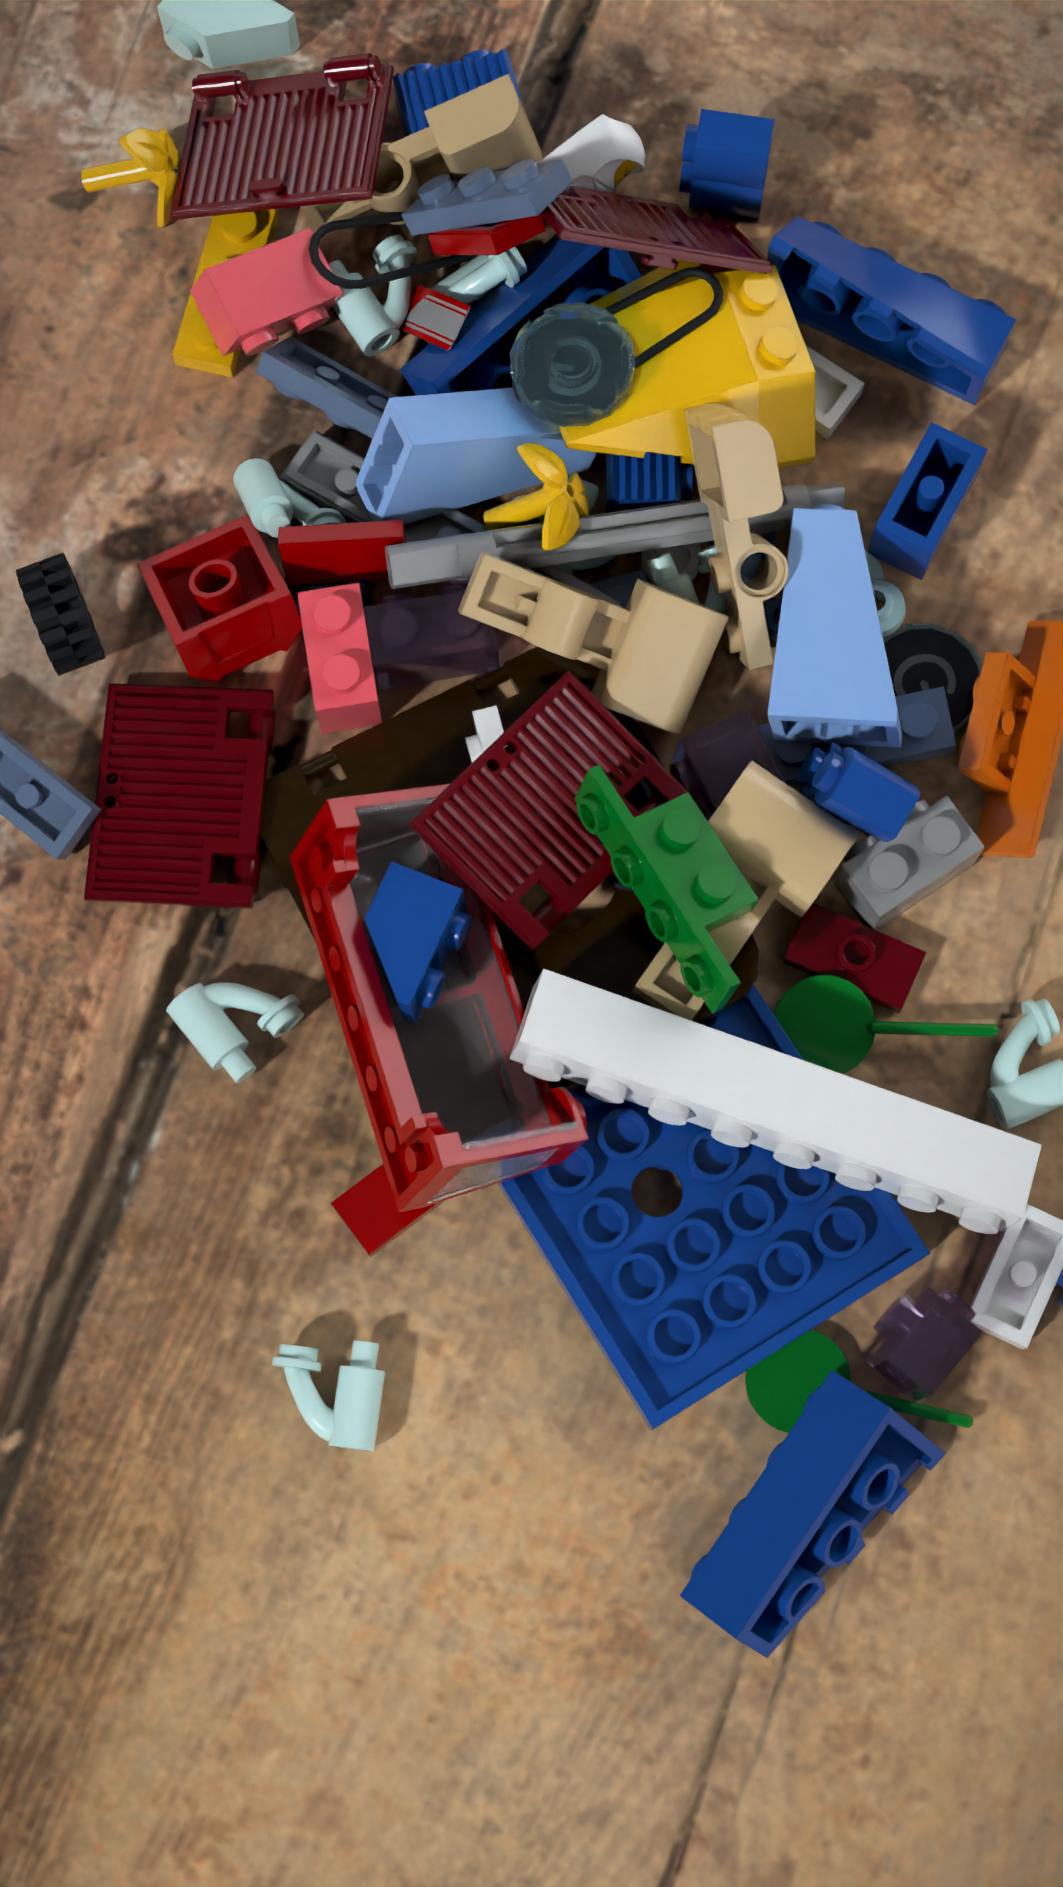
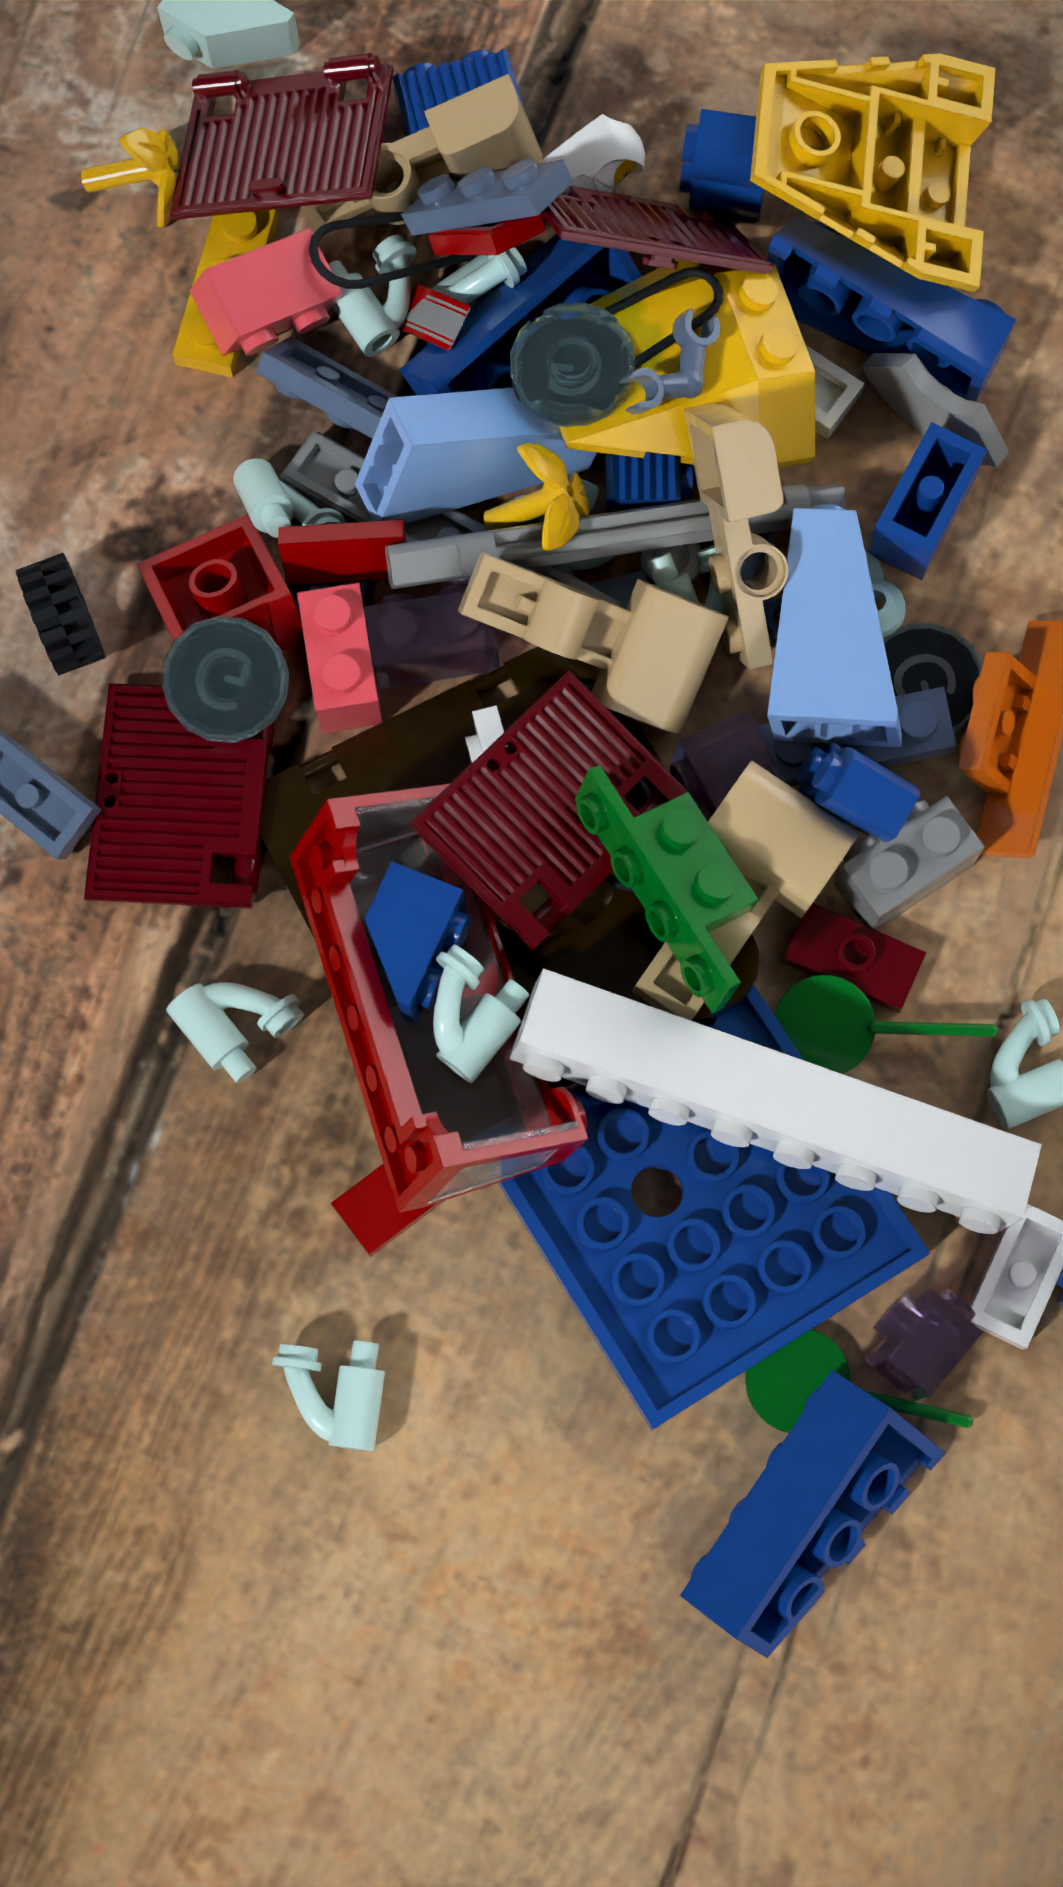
none -> clear light blue tile [161,615,289,743]
none -> light aqua plant [433,945,530,1084]
none -> sand blue arm [619,308,720,415]
none -> yellow wedge [750,53,996,292]
none -> light grey tile [861,353,1009,467]

